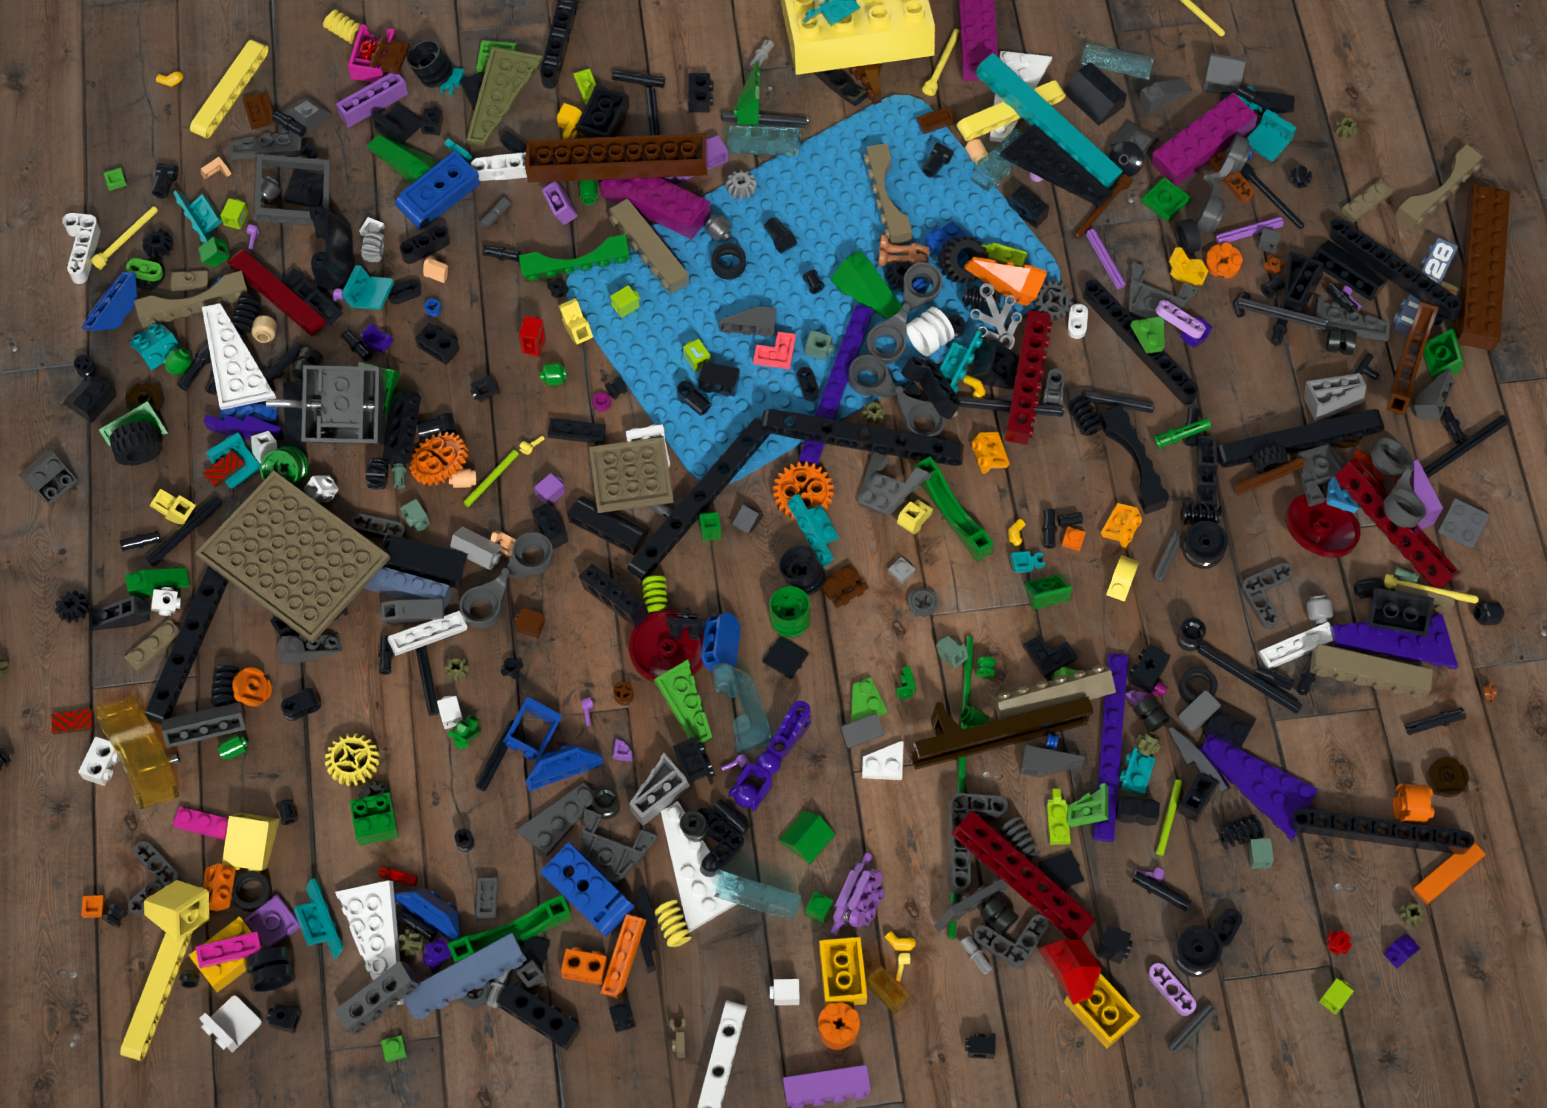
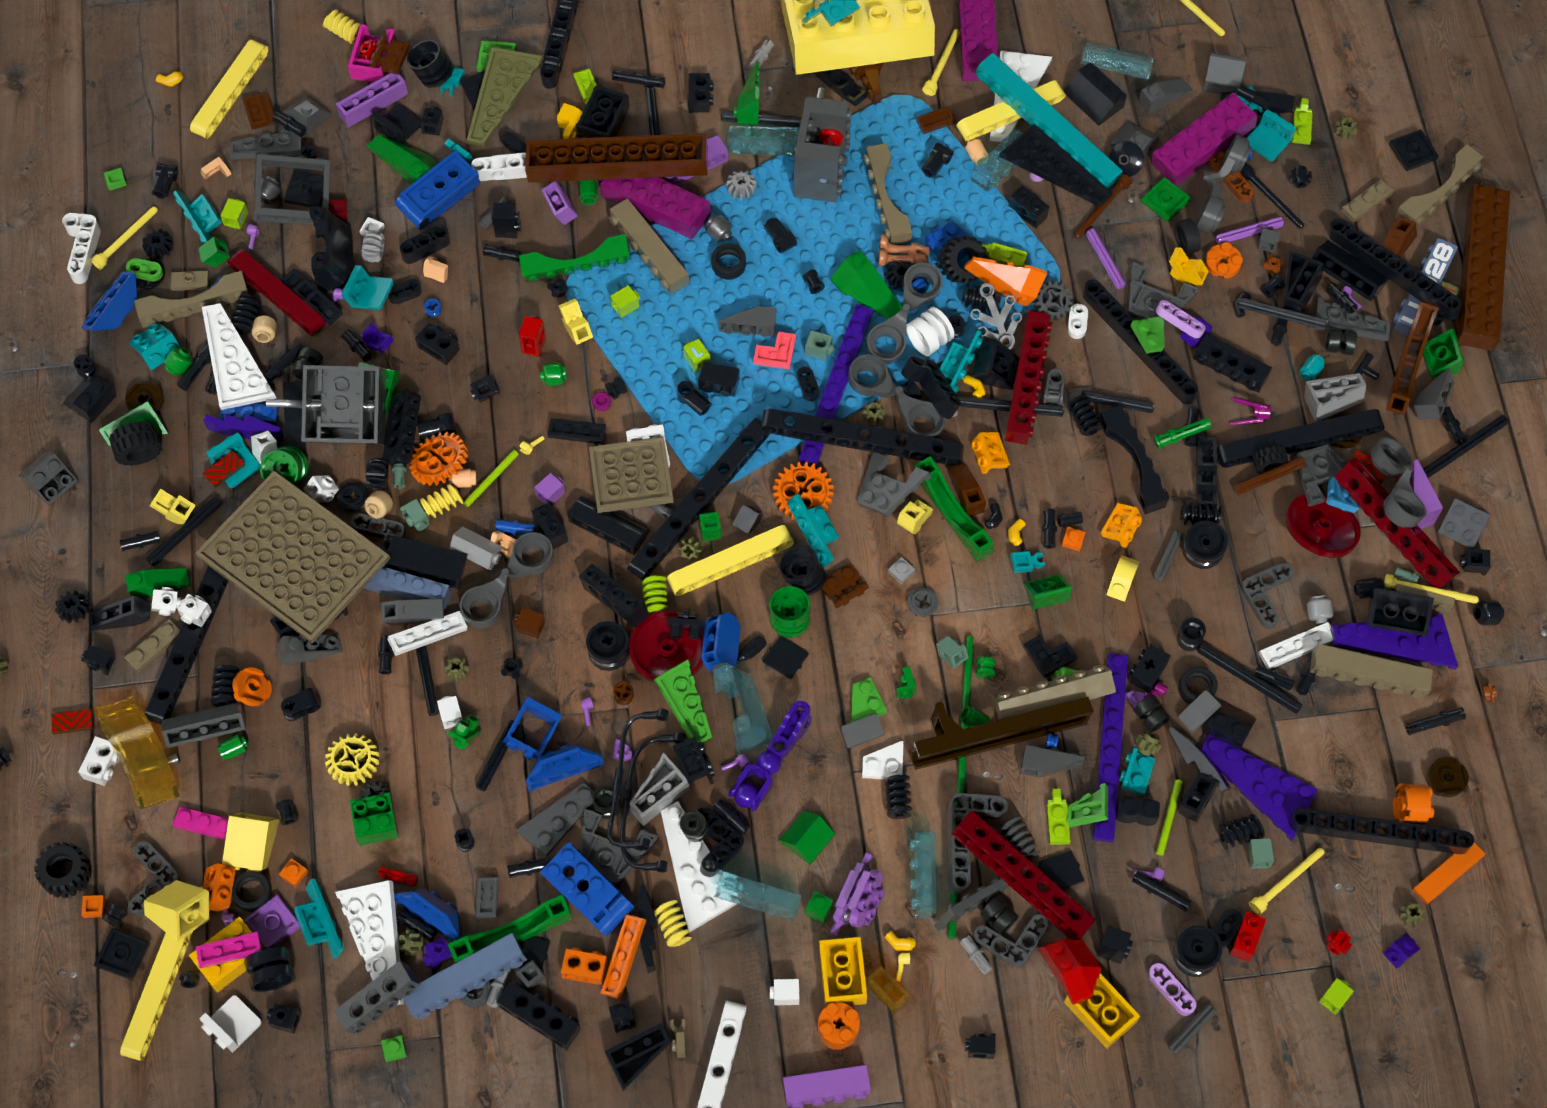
none -> black tyre [34,842,92,898]
none -> black brick [81,645,115,676]
none -> black plate [94,928,150,981]
none -> white brick [177,594,212,627]
none -> medium lavender hand [222,908,235,926]
none -> orange plate [279,858,308,888]
none -> dark red tile [328,200,348,220]
none -> black gear [337,483,368,512]
none -> tan head [364,491,393,519]
none -> light yellow piece [420,484,464,521]
none -> black brick [492,202,521,239]
none -> blue pin [495,519,535,535]
none -> black pin [507,857,548,878]
none -> black wheel [586,621,630,671]
none -> black wedge [604,1023,671,1091]
none -> black bar [607,708,686,873]
none -> light yellow beam [667,525,794,596]
none -> olive gear [678,536,704,561]
none -> black piece [737,635,767,664]
none -> dark grey piece [794,88,852,203]
none -> black piece [885,775,912,819]
none -> clear light blue brick [910,832,937,918]
none -> reddish brown slope [947,463,986,517]
none -> black arm [985,503,1003,529]
none -> black brick [1193,334,1272,393]
none -> magenta plant [1229,397,1271,426]
none -> red brick [1229,911,1266,962]
none -> light yellow piece [1249,848,1324,915]
none -> lime hinge [1292,98,1313,145]
none -> teal brick [1299,354,1325,381]
none -> reddish brown slope [1383,216,1417,258]
none -> black plate [1389,129,1439,171]
none -> black brick [1459,548,1491,575]

